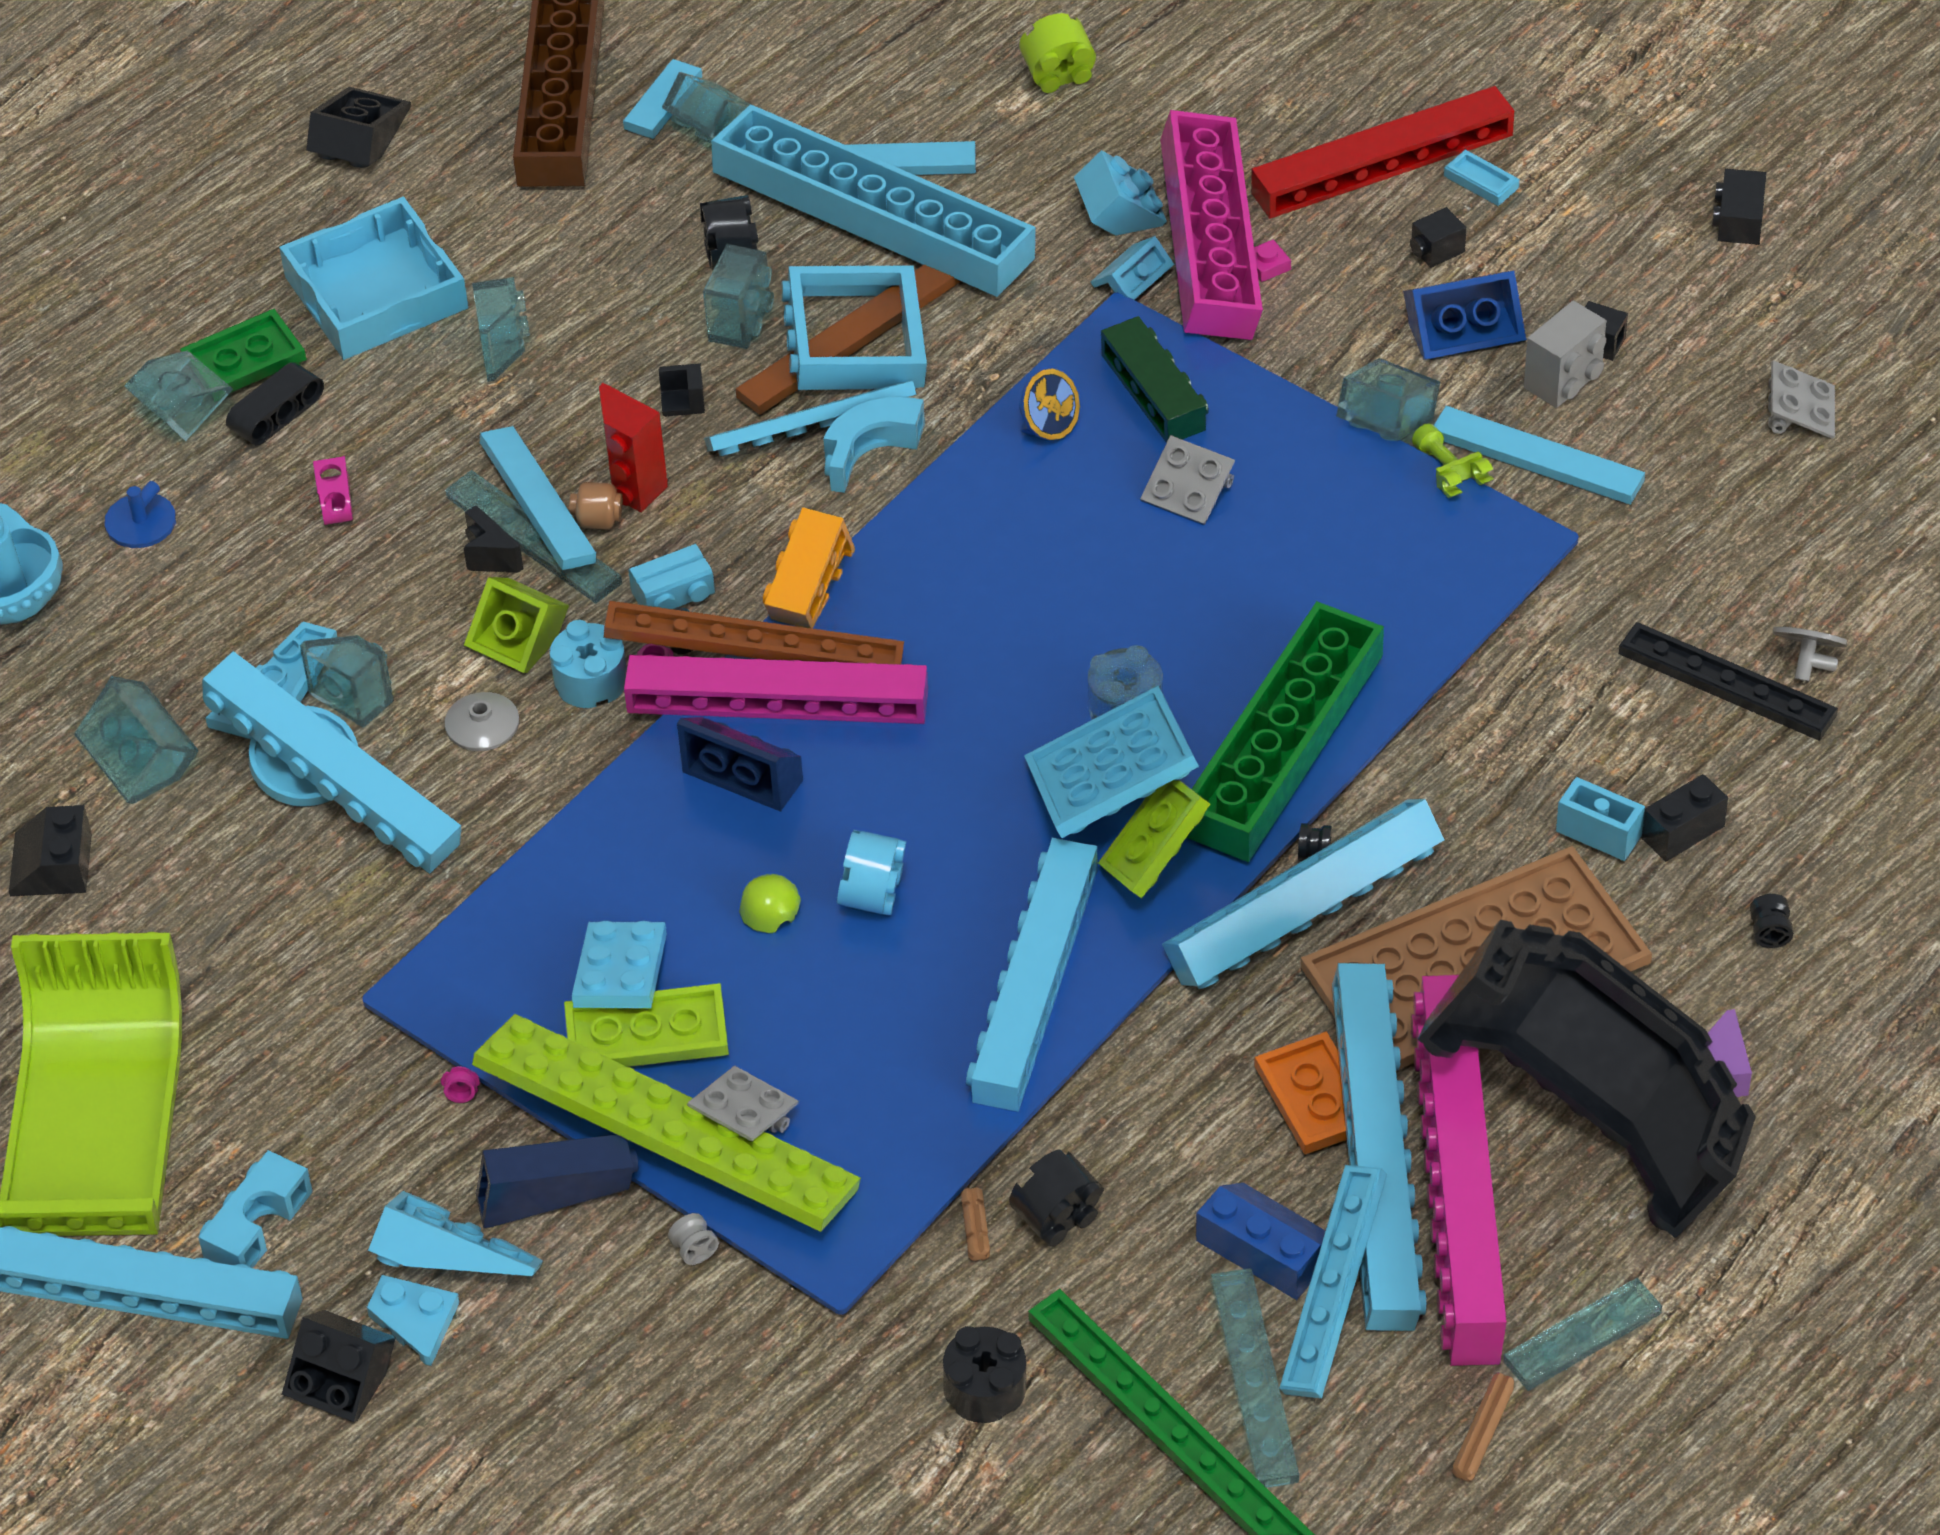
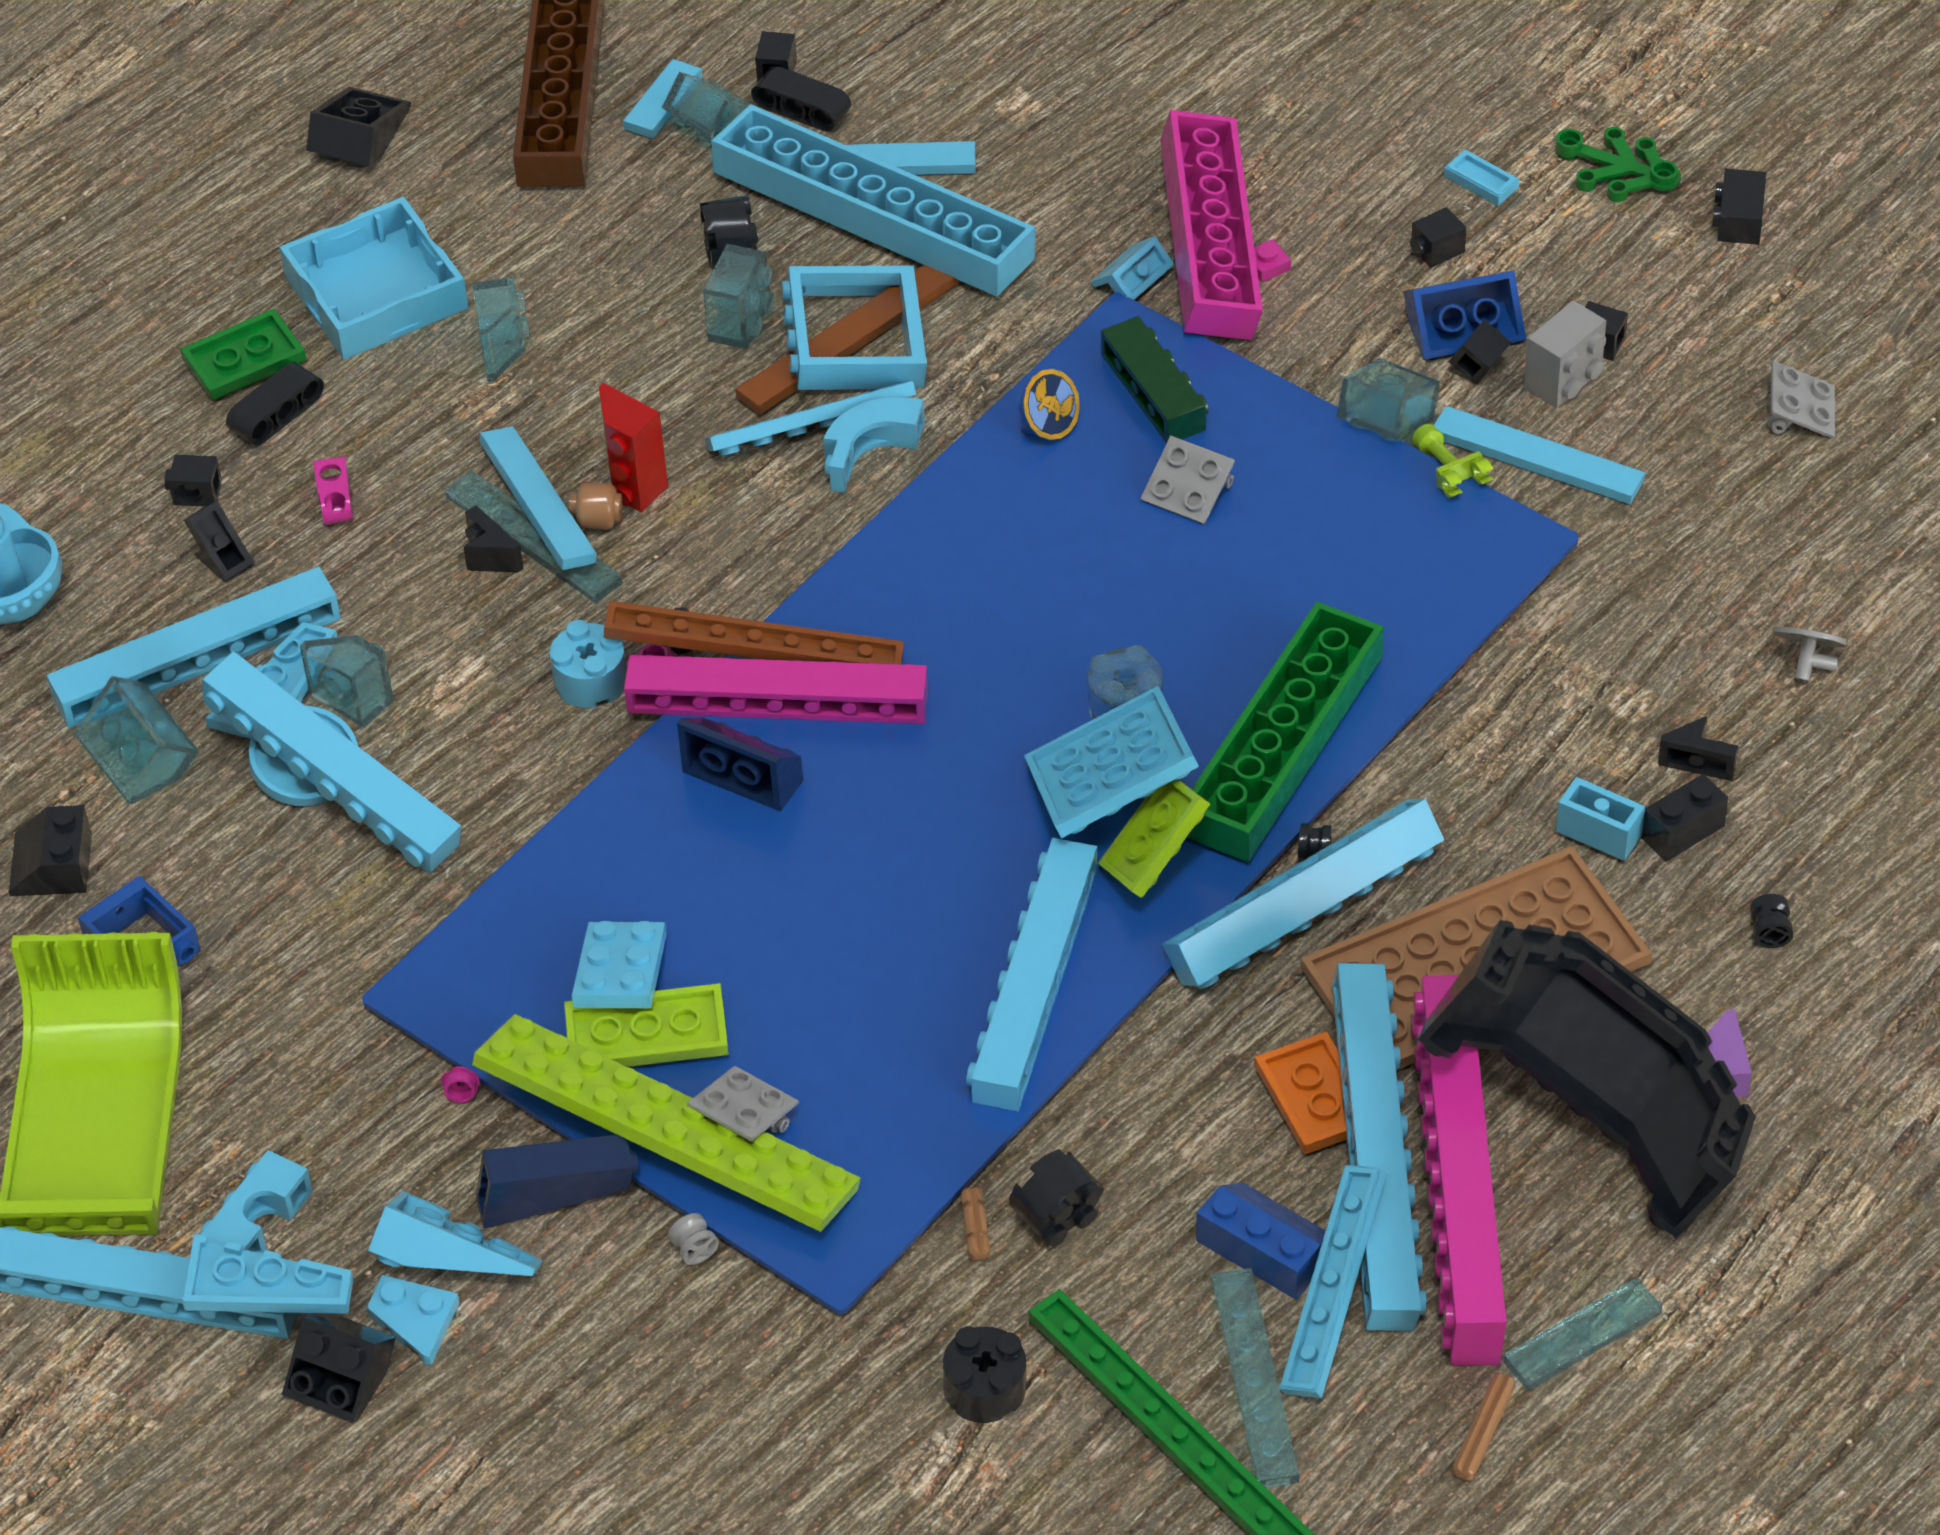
blue shield [105,481,176,548] -> none
clear light blue slope [124,350,233,442] -> none
light grey dish [445,692,519,751] -> none
lime slope [464,577,569,673] -> none
medium azure brick [628,544,715,609] -> none
black panel [658,363,705,417] -> none
lime hair [739,874,801,933] -> none
light orange wedge [763,507,855,629] -> none
medium azure brick [837,830,907,916] -> none
lime brick [1019,13,1096,93] -> none
medium azure slope [1074,150,1167,236] -> none
red brick [1251,86,1515,219] -> none
black tile [1618,622,1838,741] -> none
none -> medium azure brick [46,566,341,728]
none -> blue window [78,875,201,967]
none -> black brick [164,455,222,507]
none -> medium azure wing [182,1233,353,1314]
none -> black slope [183,501,255,582]
none -> black beam [751,66,851,132]
none -> black brick [755,31,797,82]
none -> black brick [1448,320,1511,384]
none -> green plant [1555,127,1681,202]
none -> black slope [1658,717,1738,781]

